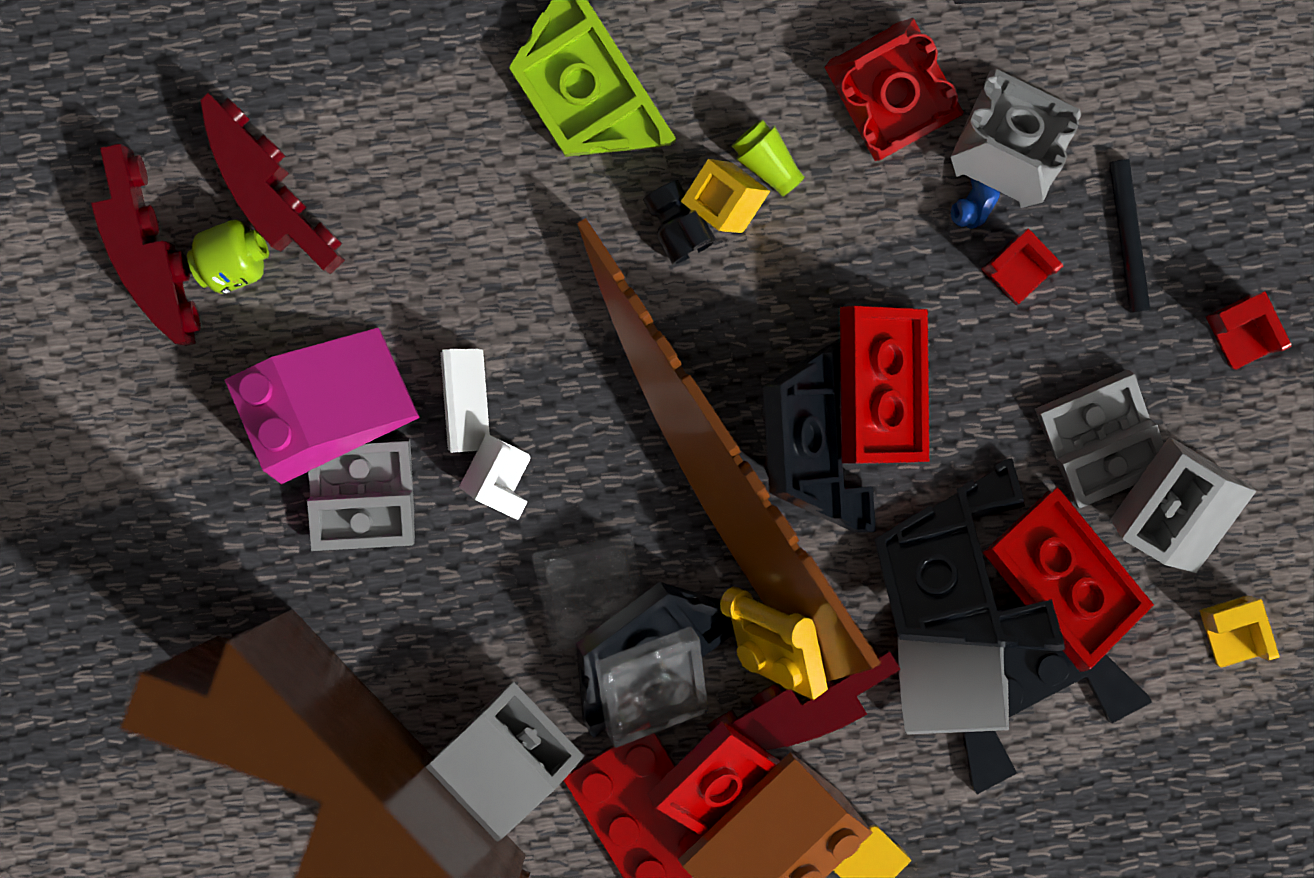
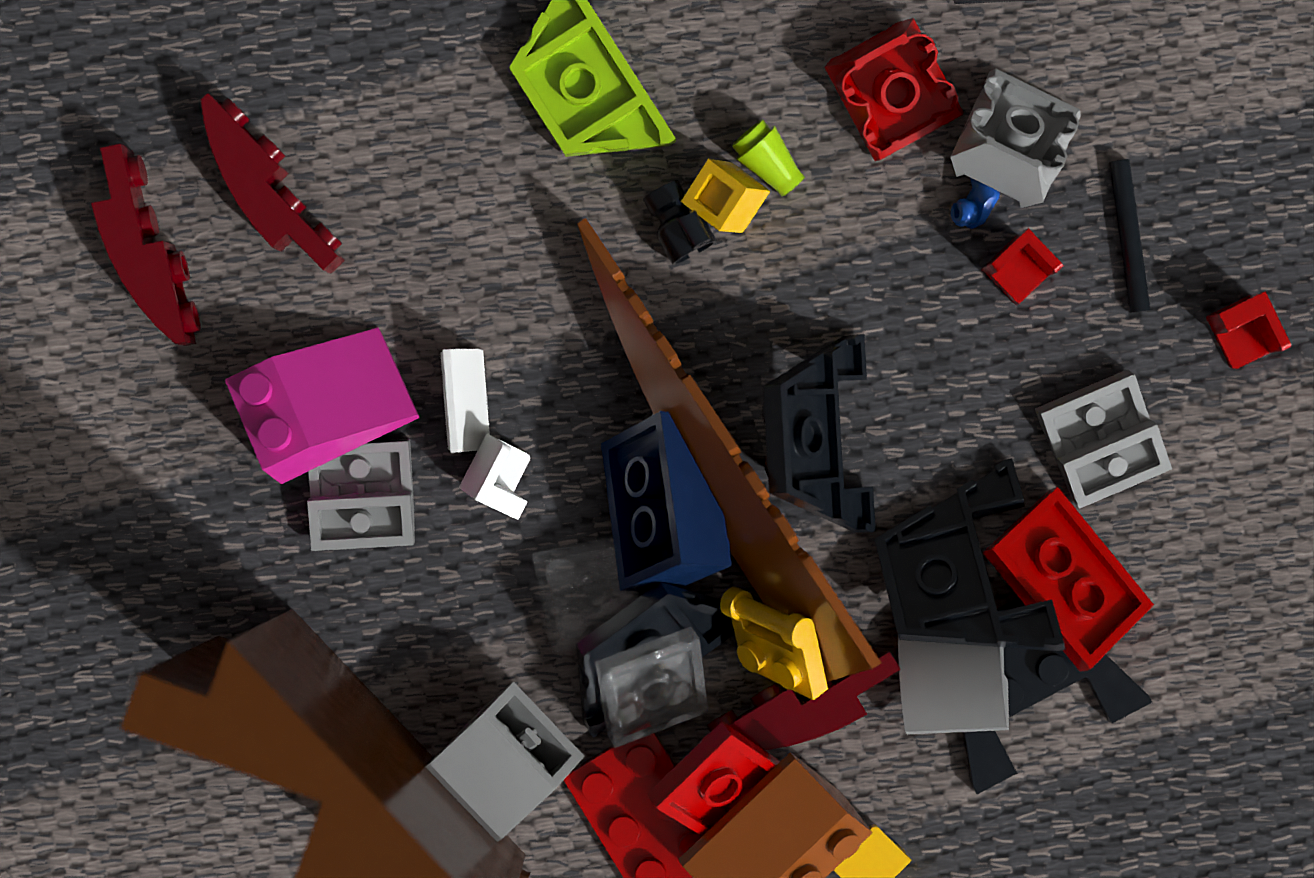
lime head [187,219,269,294] -> none
red plate [840,306,929,464] -> none
light grey slope [1111,436,1256,573] -> none
yellow panel [1199,595,1279,667] -> none
none -> dark blue slope [601,411,732,592]

